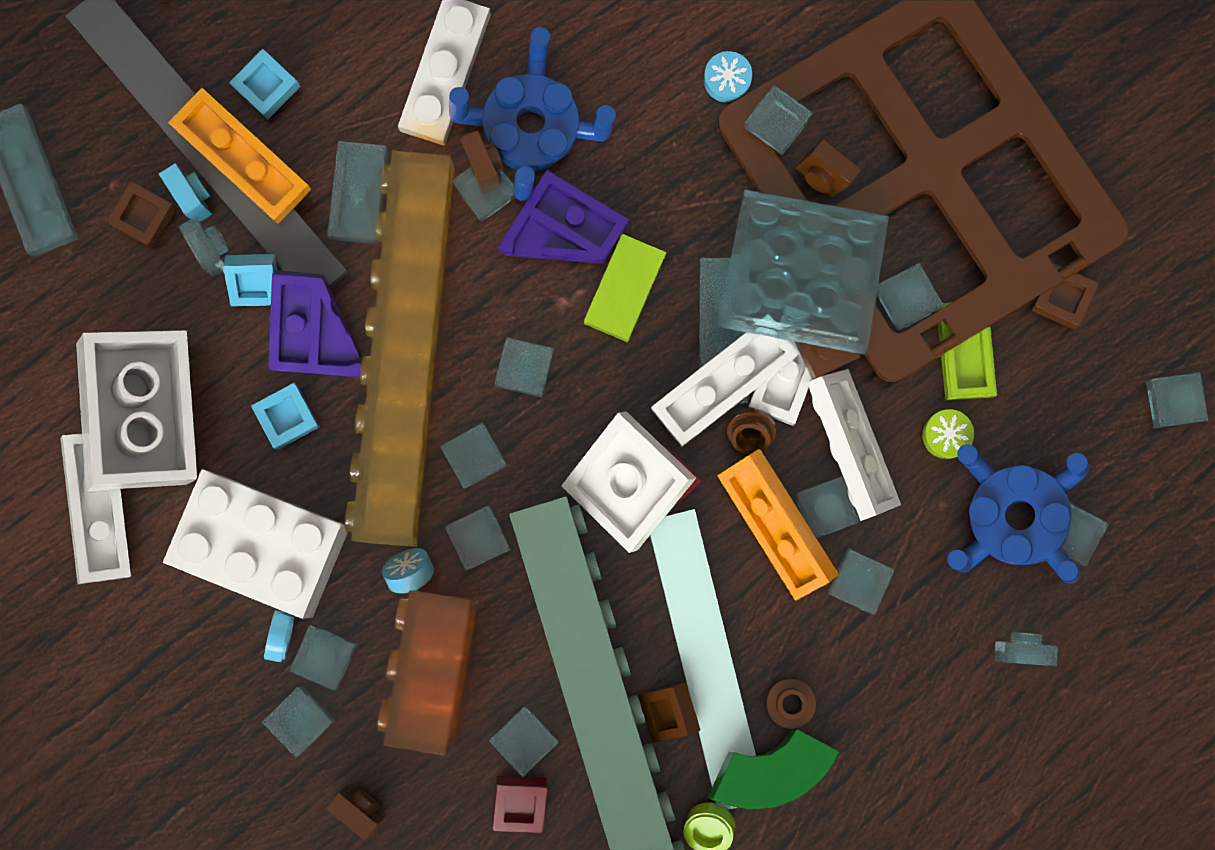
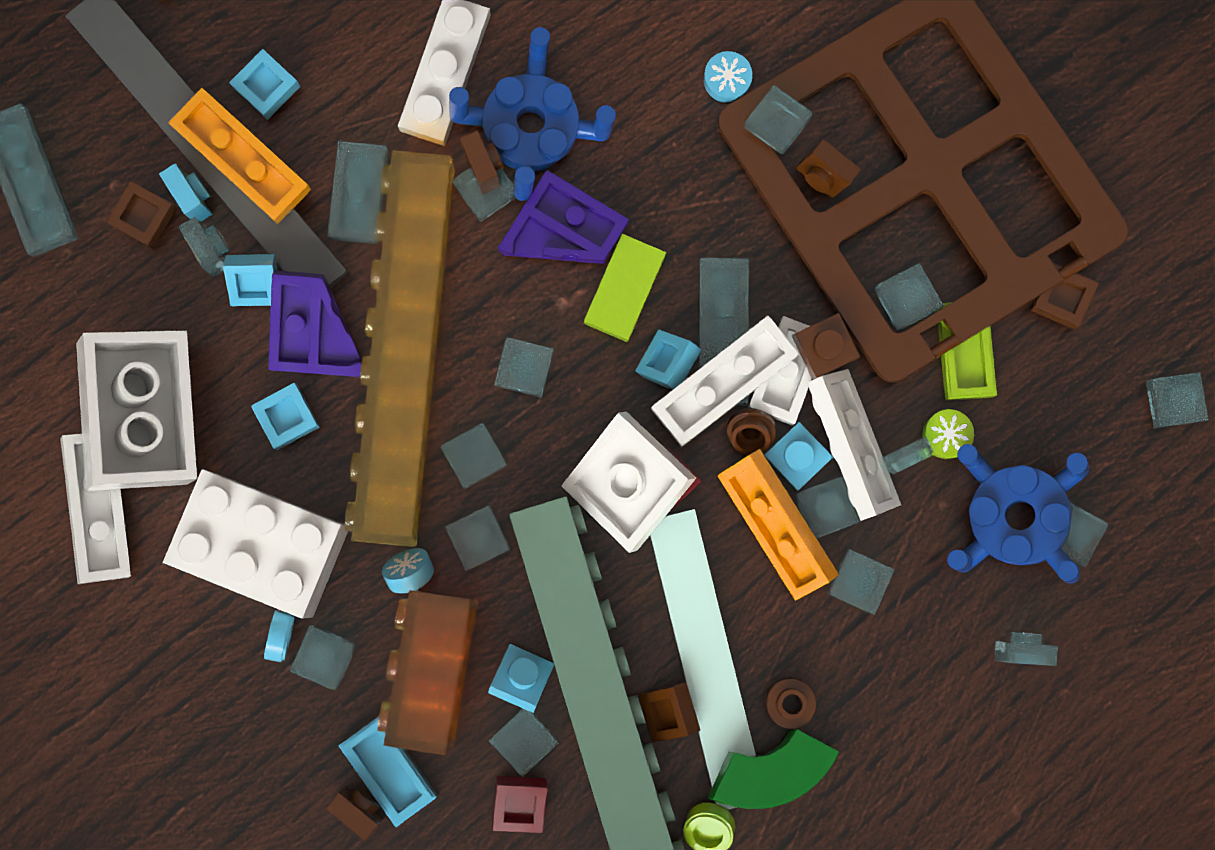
clear light blue plate [262,685,335,758] -> none
clear light blue plate [717,190,889,355] -> none
none -> medium azure tile [339,715,438,827]
none -> medium azure plate [488,644,554,713]
none -> medium azure plate [635,329,701,390]
none -> medium azure plate [764,422,833,491]
none -> clear light blue tile [882,437,934,474]

